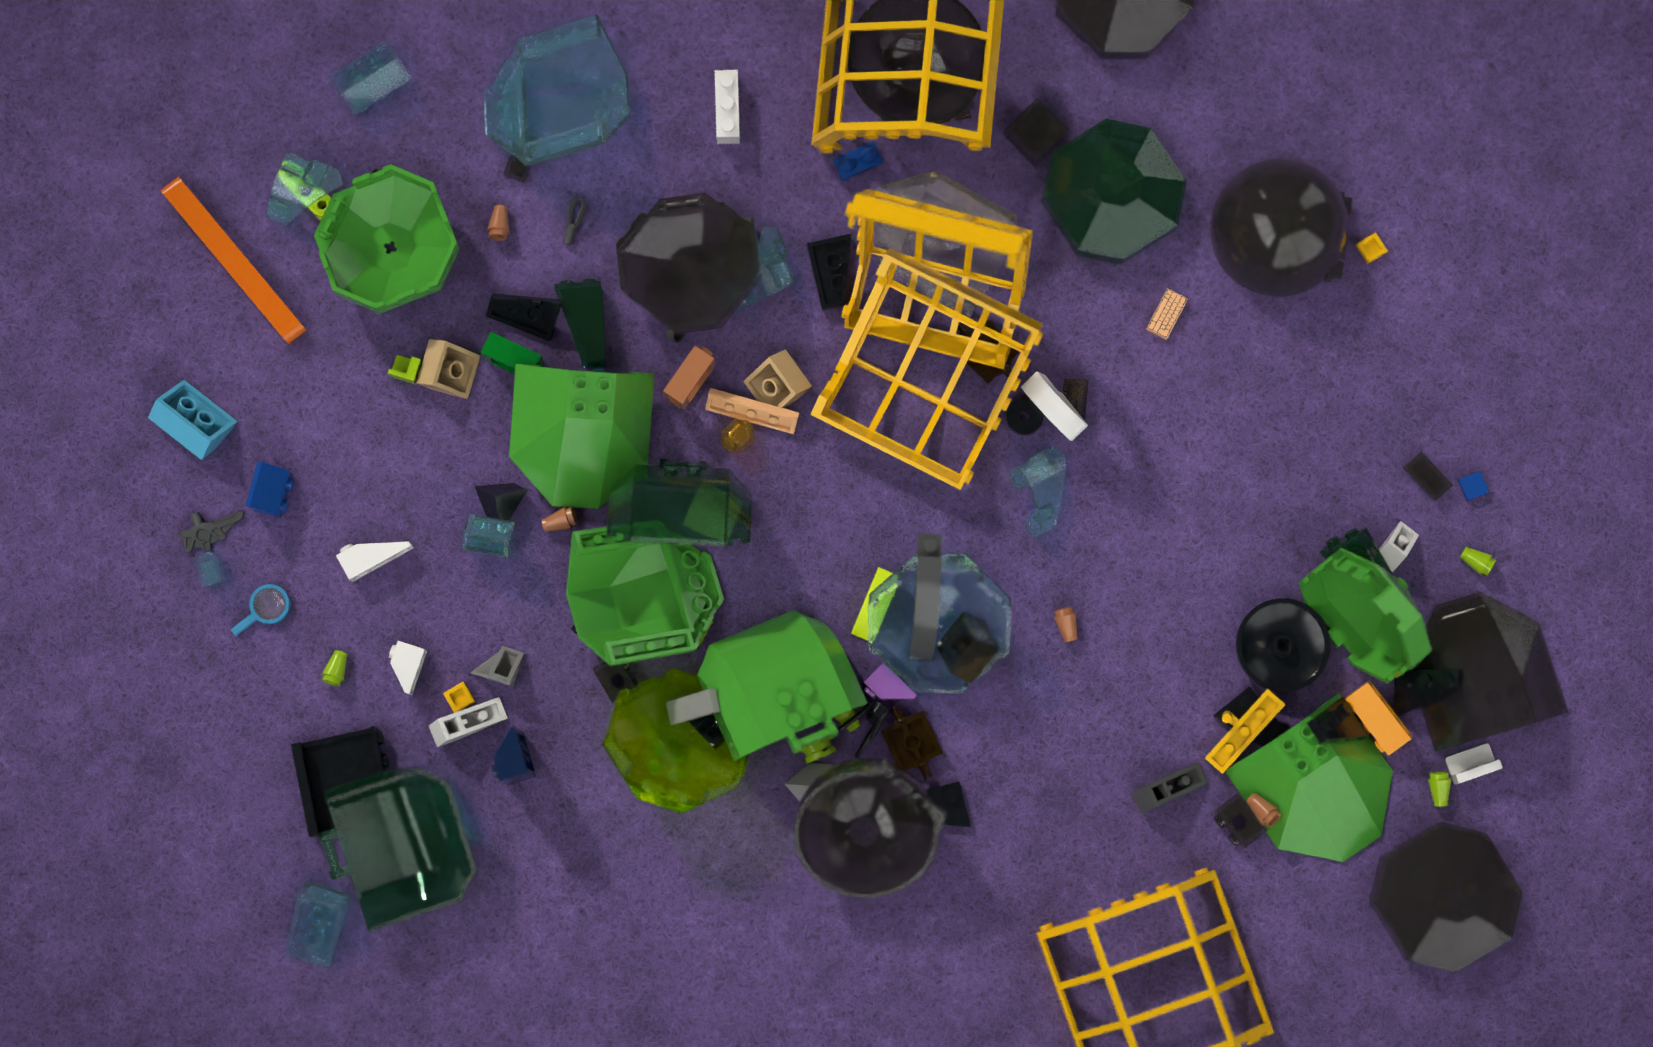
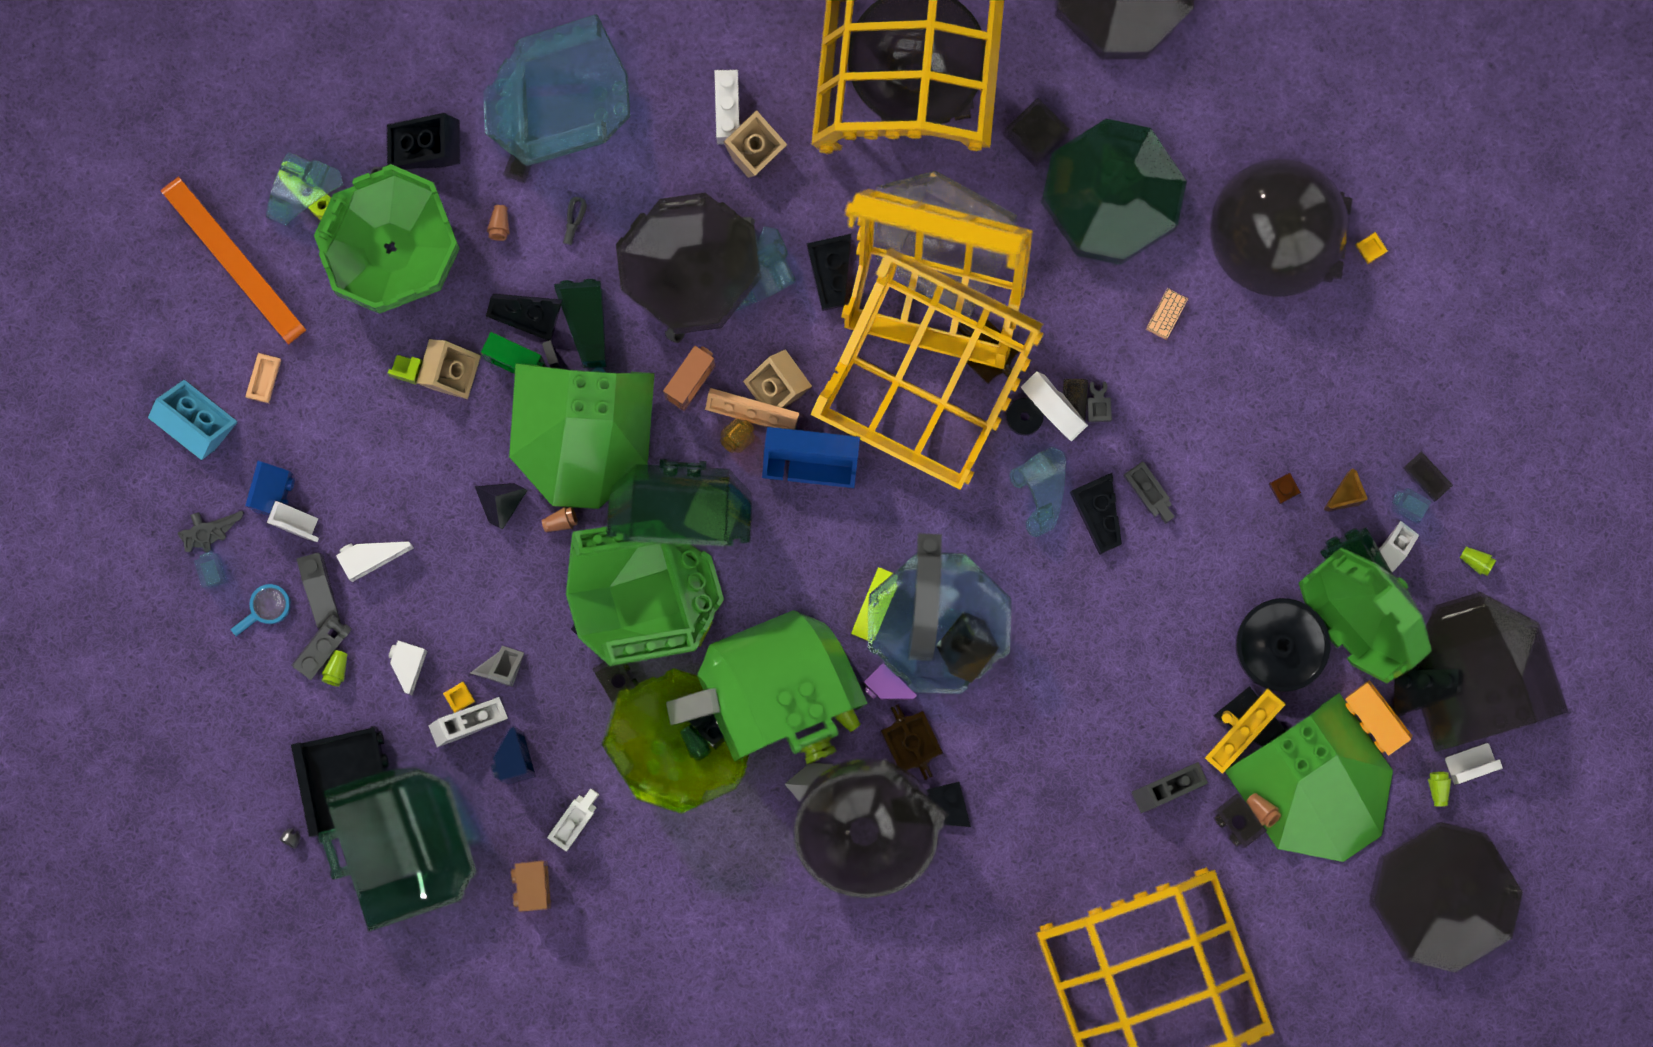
clear light blue slope [285,881,352,968] -> none
clear light blue slope [329,40,412,115] -> none
clear light blue slope [462,514,515,558] -> none
blue tile [833,141,884,181] -> none
black plant [838,702,890,758] -> none
nougat cone [1053,606,1078,642] -> none
black wing [1307,697,1370,743] -> none
blue tile [1457,471,1489,502] -> none
none -> light nougat tile [246,353,281,404]
none -> white panel [267,501,319,542]
none -> flat silver hinge [279,828,301,849]
none -> dark grey plate [291,614,351,680]
none -> dark grey slope [297,553,340,628]
none -> black slope [387,113,460,169]
none -> medium nougat brick [511,861,551,912]
none -> flat silver tile [542,340,559,368]
none -> white hinge [547,789,599,852]
none -> clear green cone [680,725,712,761]
none -> tan slope [724,110,787,178]
none -> blue piece [762,427,860,488]
none -> black wing [1070,473,1122,555]
none -> dark grey plate [1087,382,1112,422]
none -> dark grey hinge [1123,461,1174,524]
none -> reddish brown plate [1269,473,1301,504]
none -> pearl gold slope [1324,468,1368,512]
none -> clear light blue brick [1392,488,1432,524]

